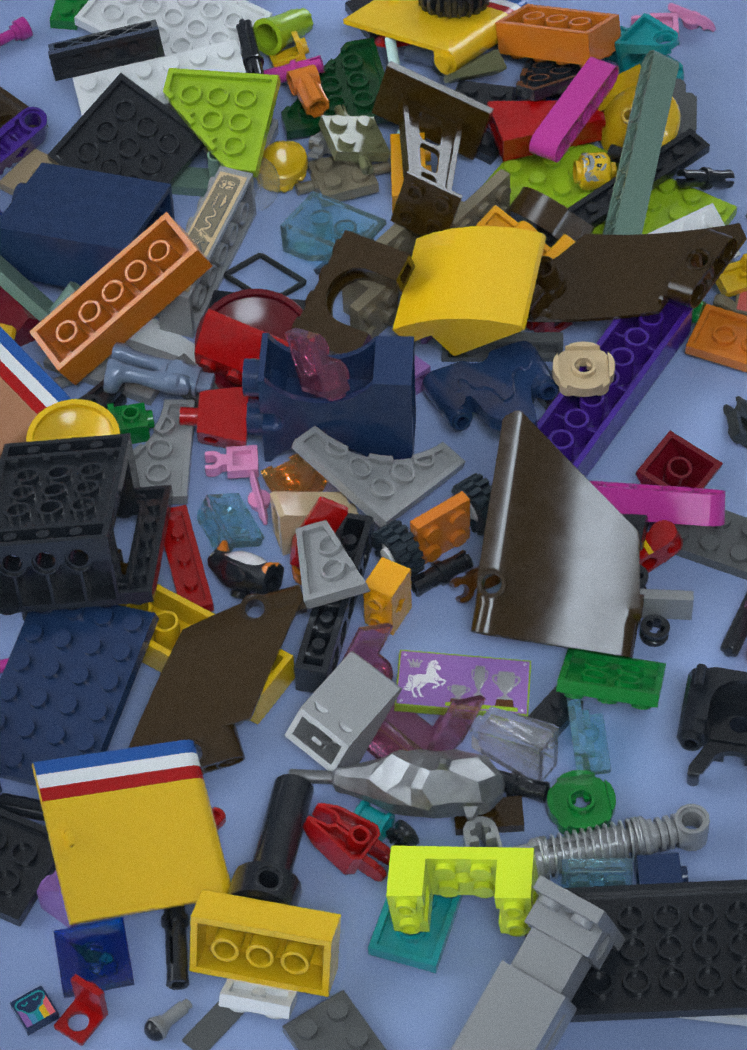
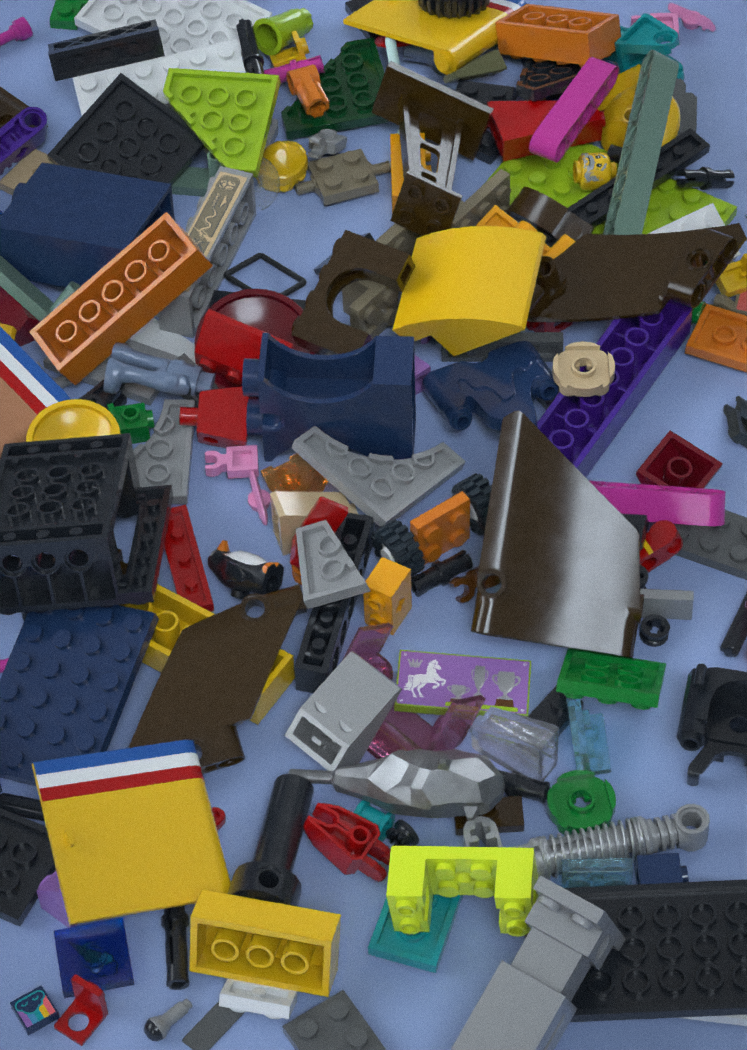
clear light blue bracket [196,493,265,552] -> none
clear light blue slope [280,191,386,261] -> none
clear pink plate [285,328,350,401] -> none
olive plate [318,105,390,175] -> none

